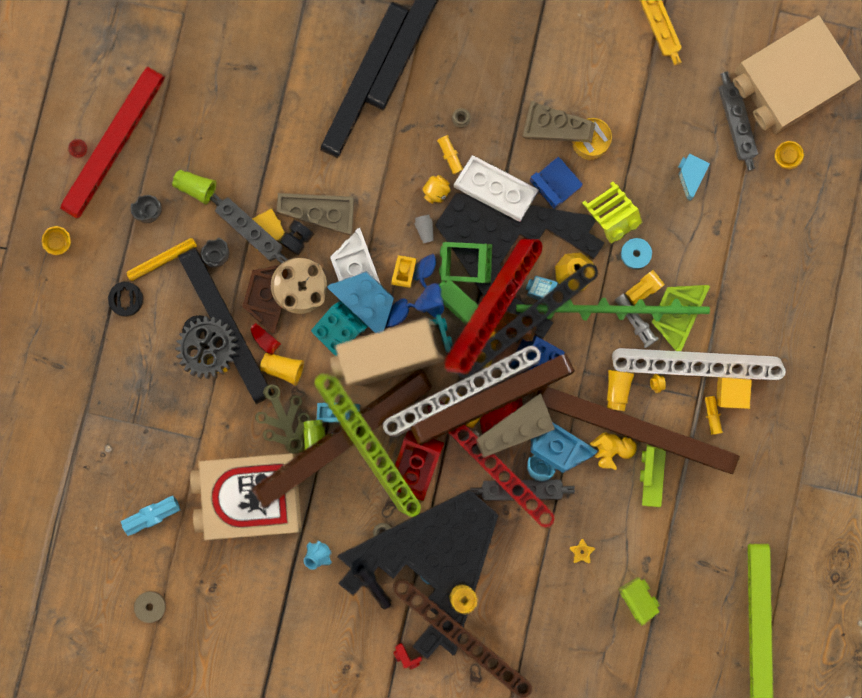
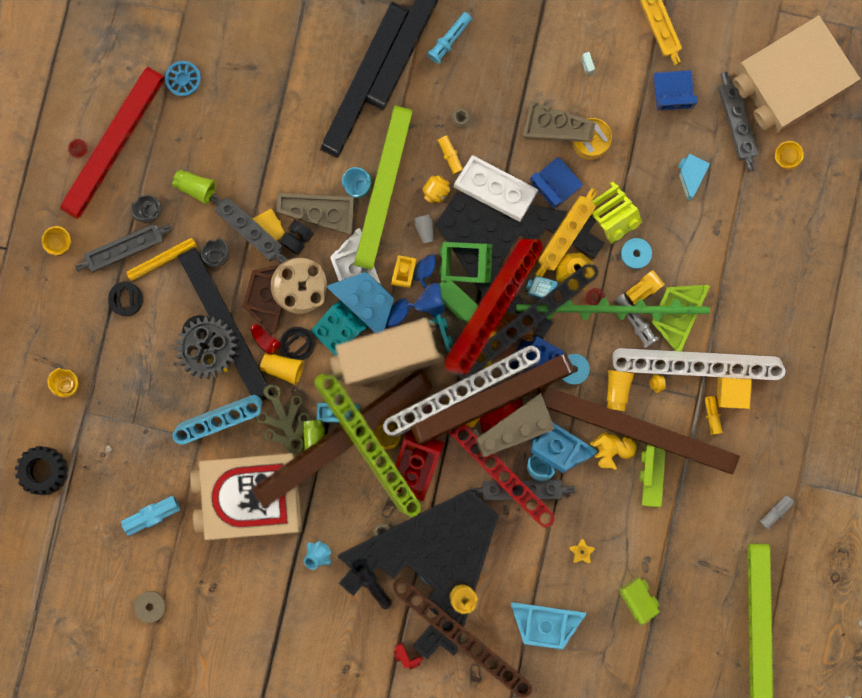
none -> black tyre [15,446,68,495]
none -> yellow hair [47,368,79,398]
none -> dark grey plate [74,224,172,272]
none -> dark azure wheel [165,61,201,96]
none -> medium azure beam [173,395,263,445]
none -> black piece [280,327,315,360]
none -> medium azure hair [342,167,372,198]
none -> lime beam [354,105,413,270]
none -> yellow hair [372,422,401,450]
none -> medium azure pin [426,12,473,64]
none -> medium azure wing [511,602,586,649]
none -> yellow plate [535,188,598,277]
none -> medium azure piece [562,354,590,385]
none -> light aqua tile [581,52,595,76]
none -> clear red plate [586,288,605,305]
none -> blue bracket [654,70,697,111]
none -> light grey axle [760,496,794,530]

